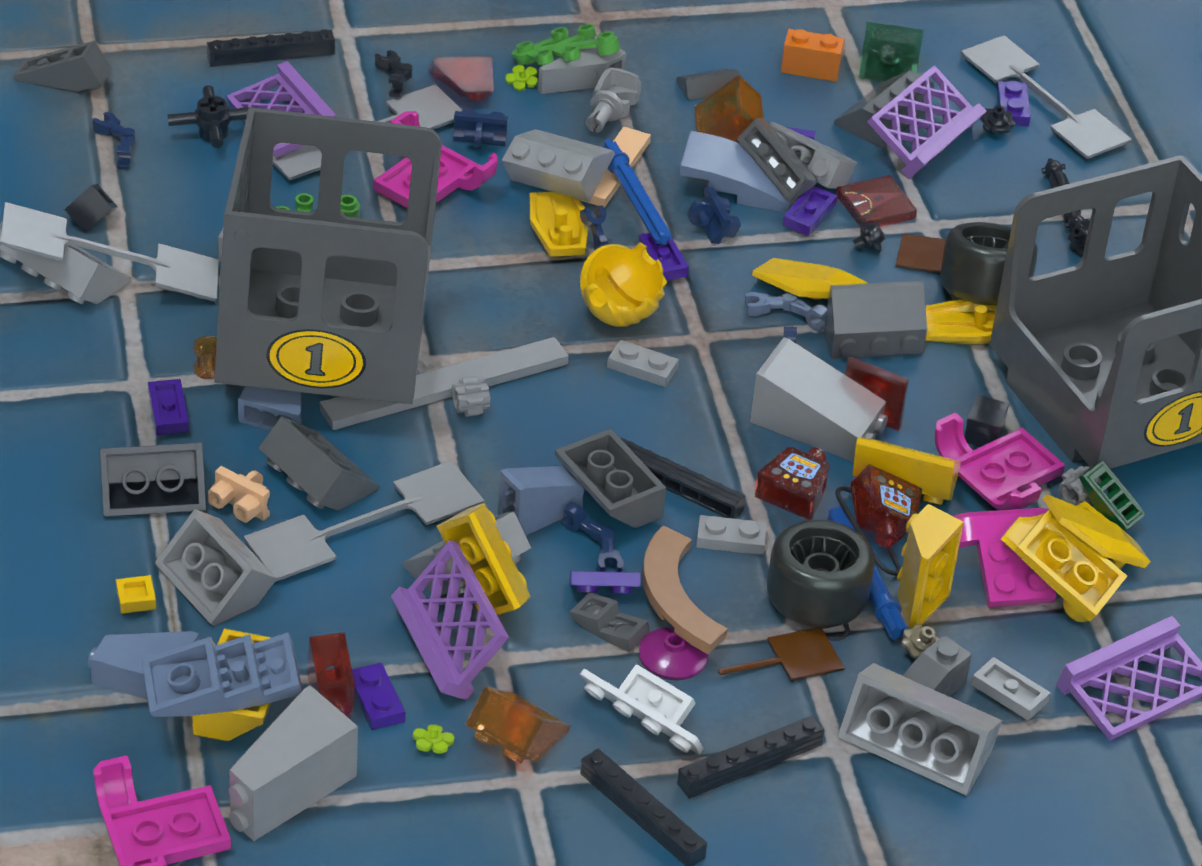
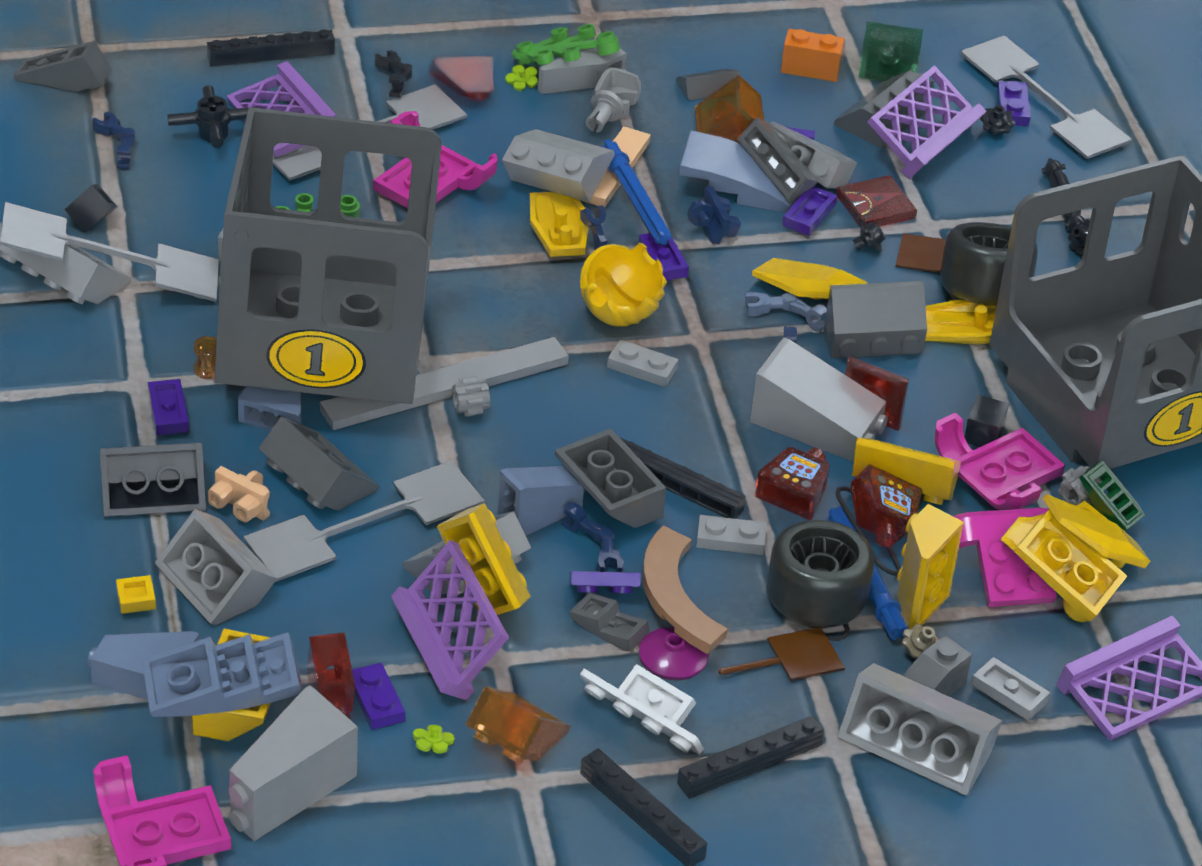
dark blue hips [453,108,508,148] -> none

